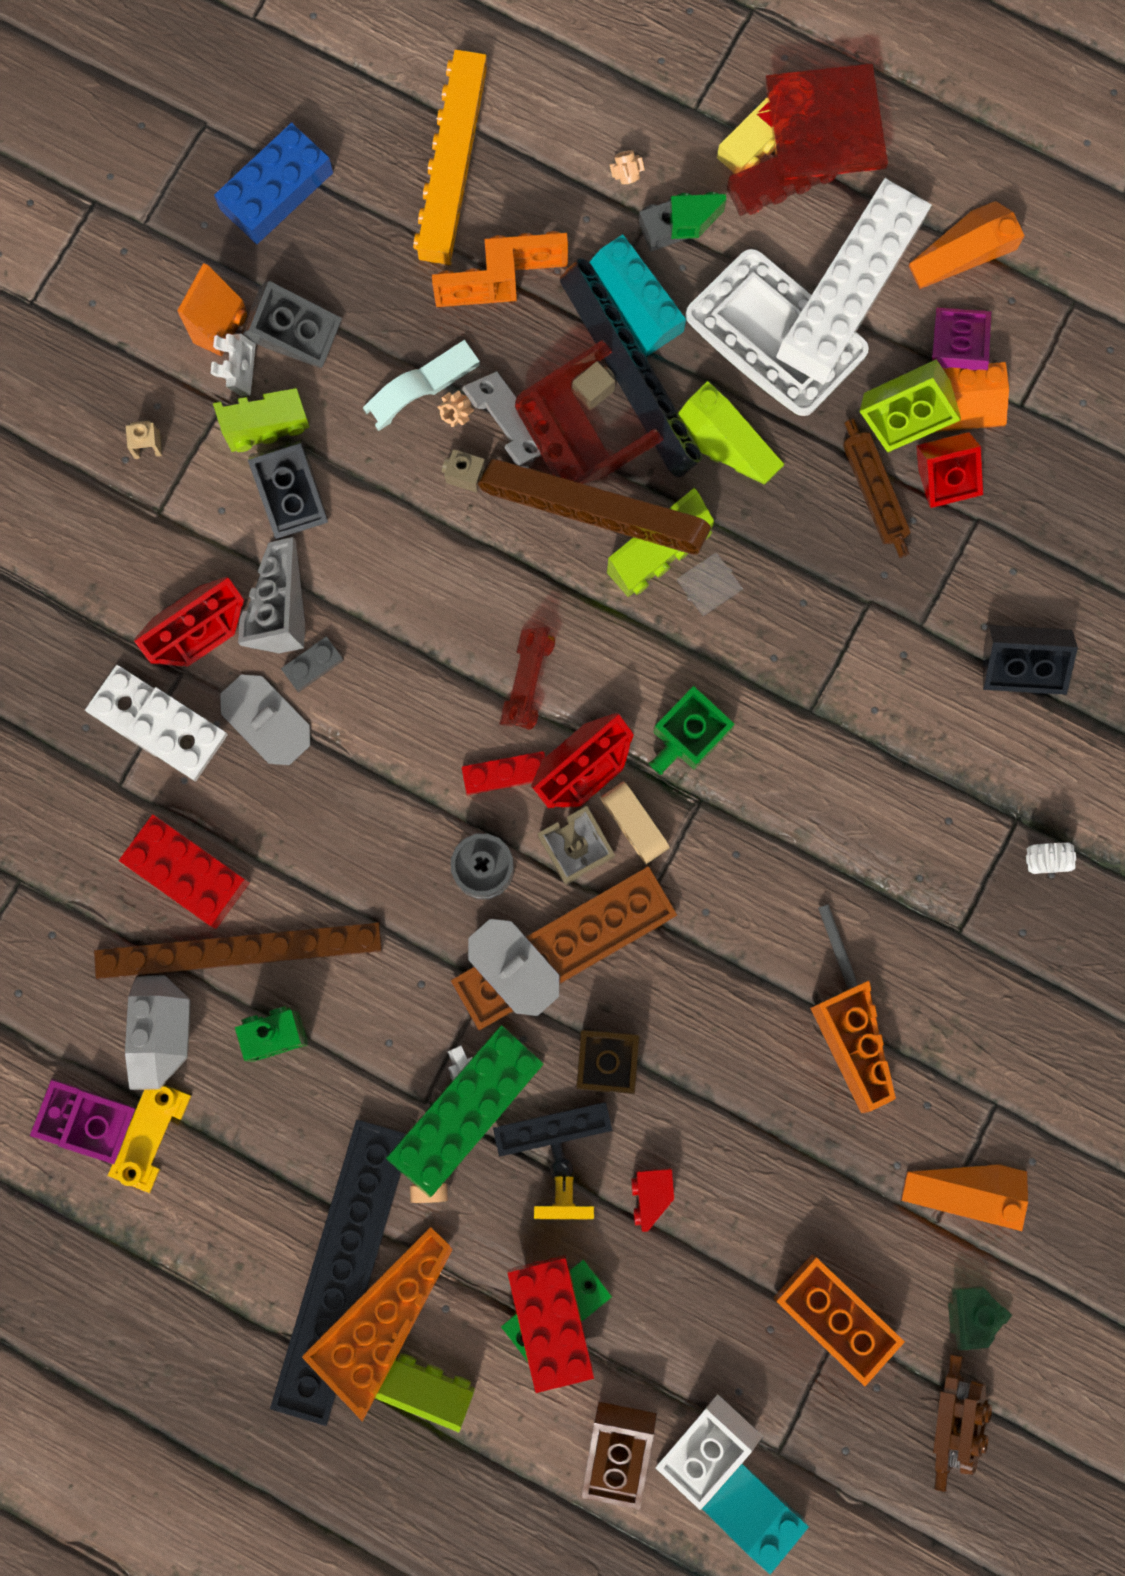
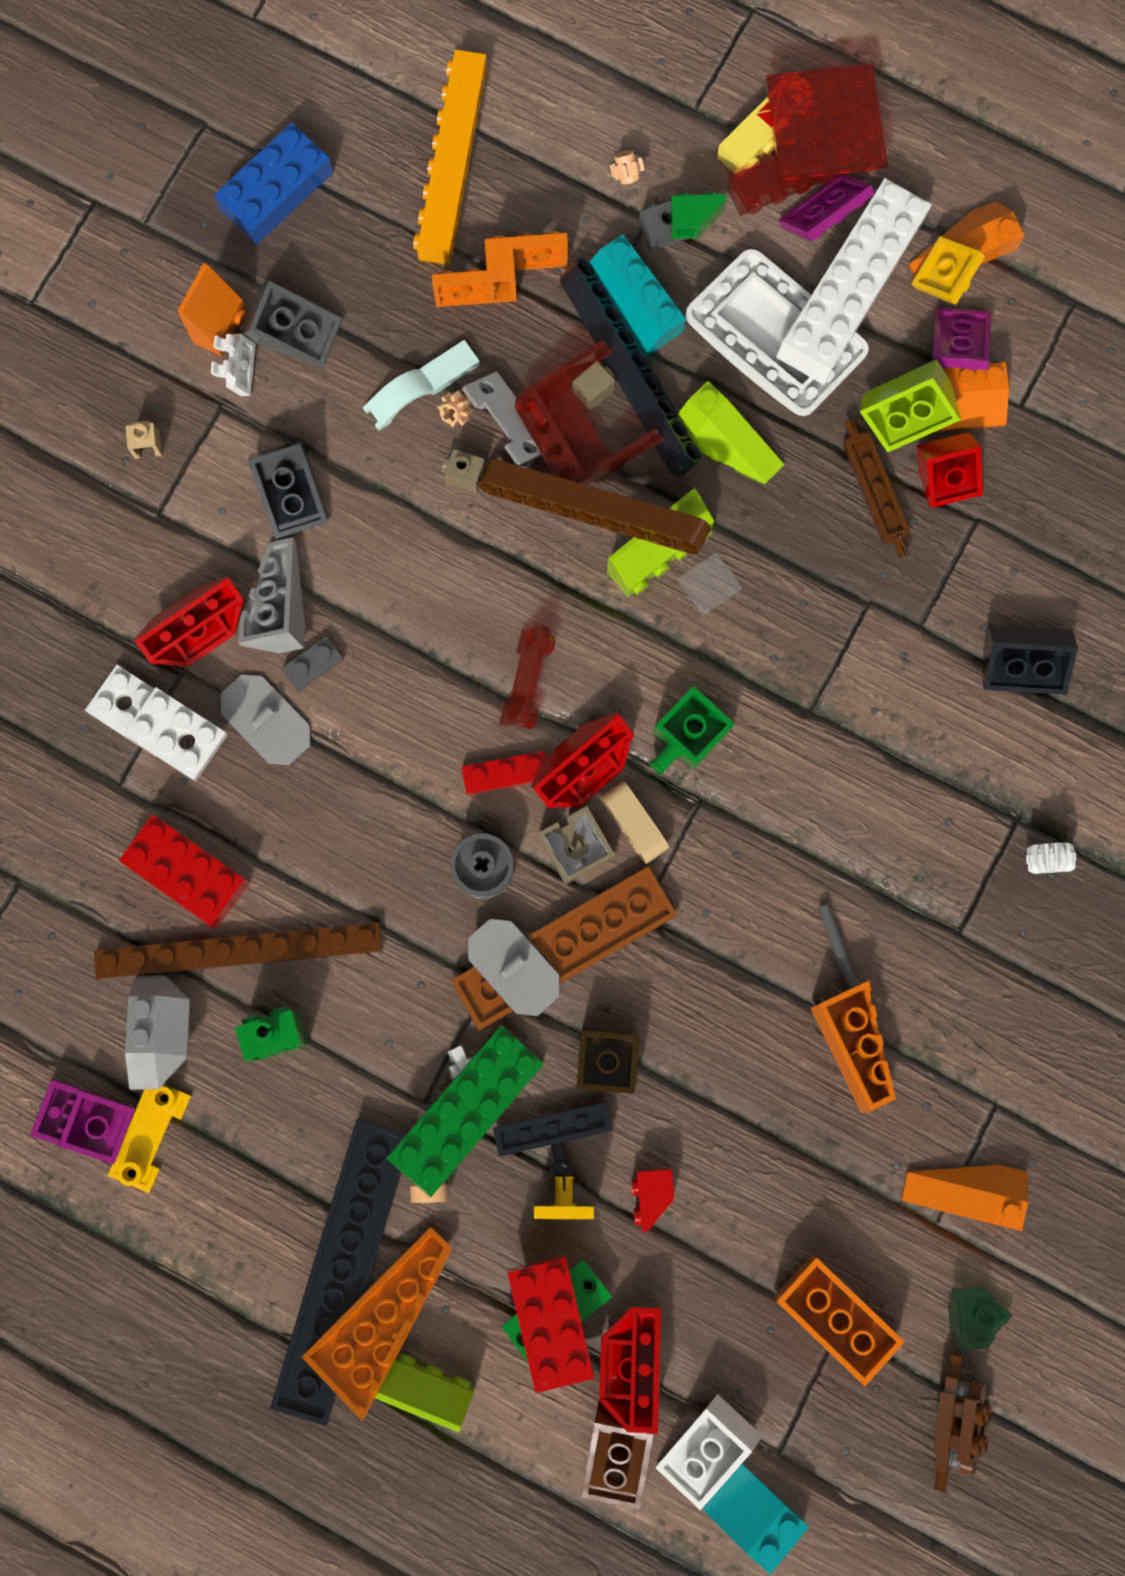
lime wedge [213,388,310,452] -> none
none -> red wedge [599,1307,661,1434]
none -> magenta plate [779,174,874,241]
none -> yellow tile [911,236,985,305]

